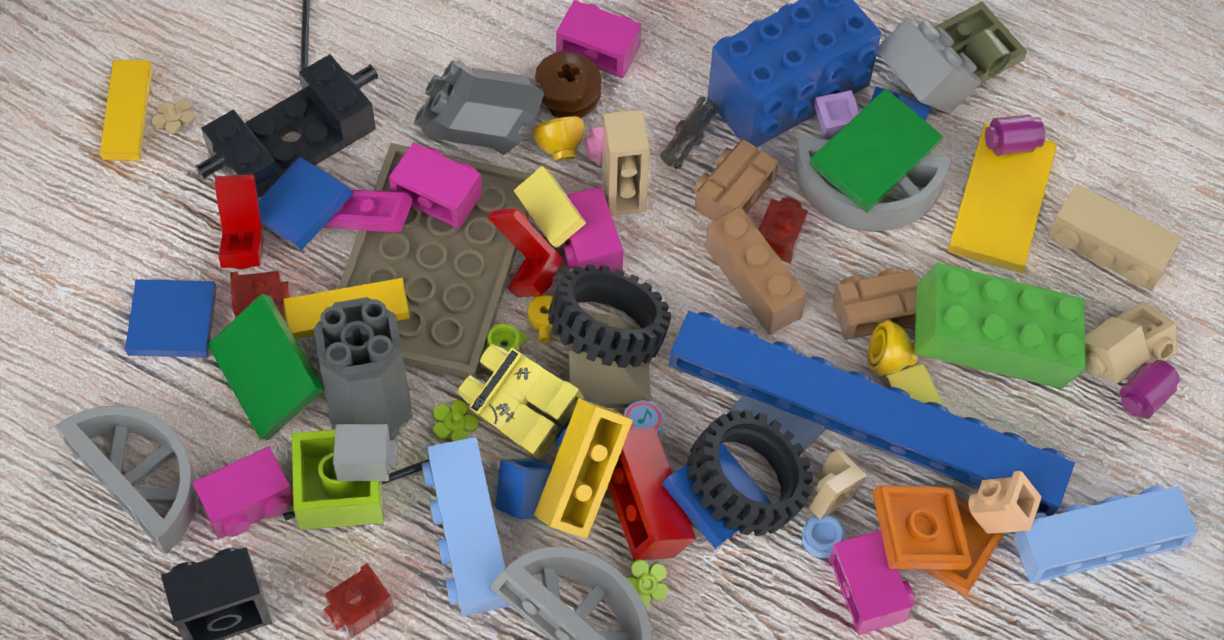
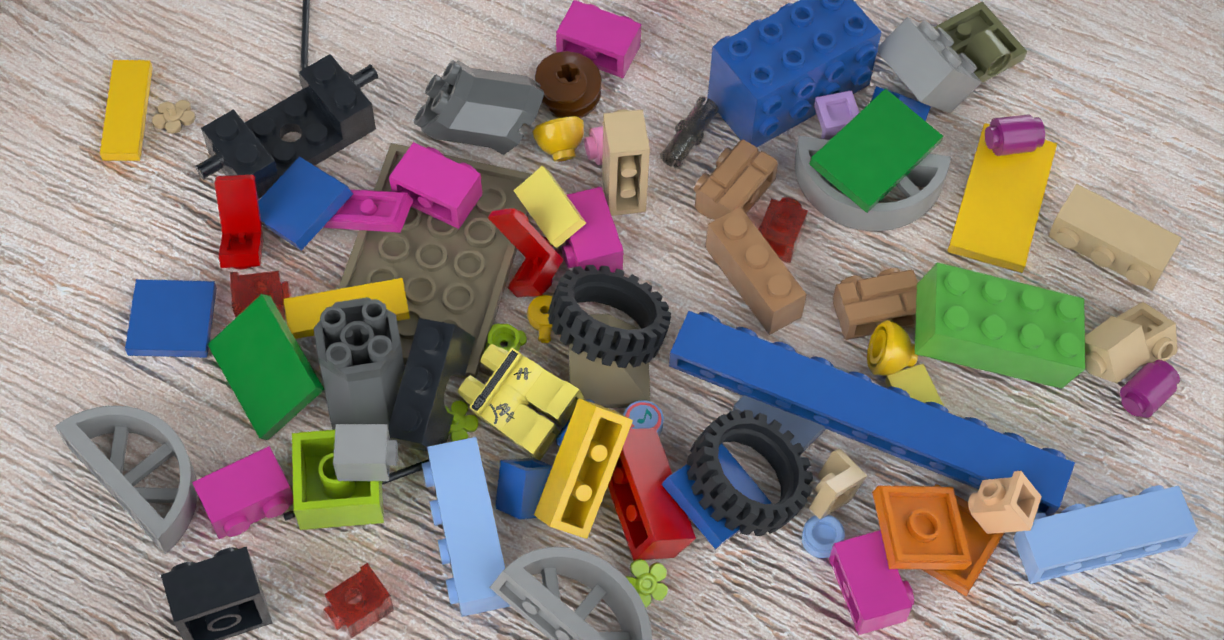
none -> black arch [388,318,475,452]

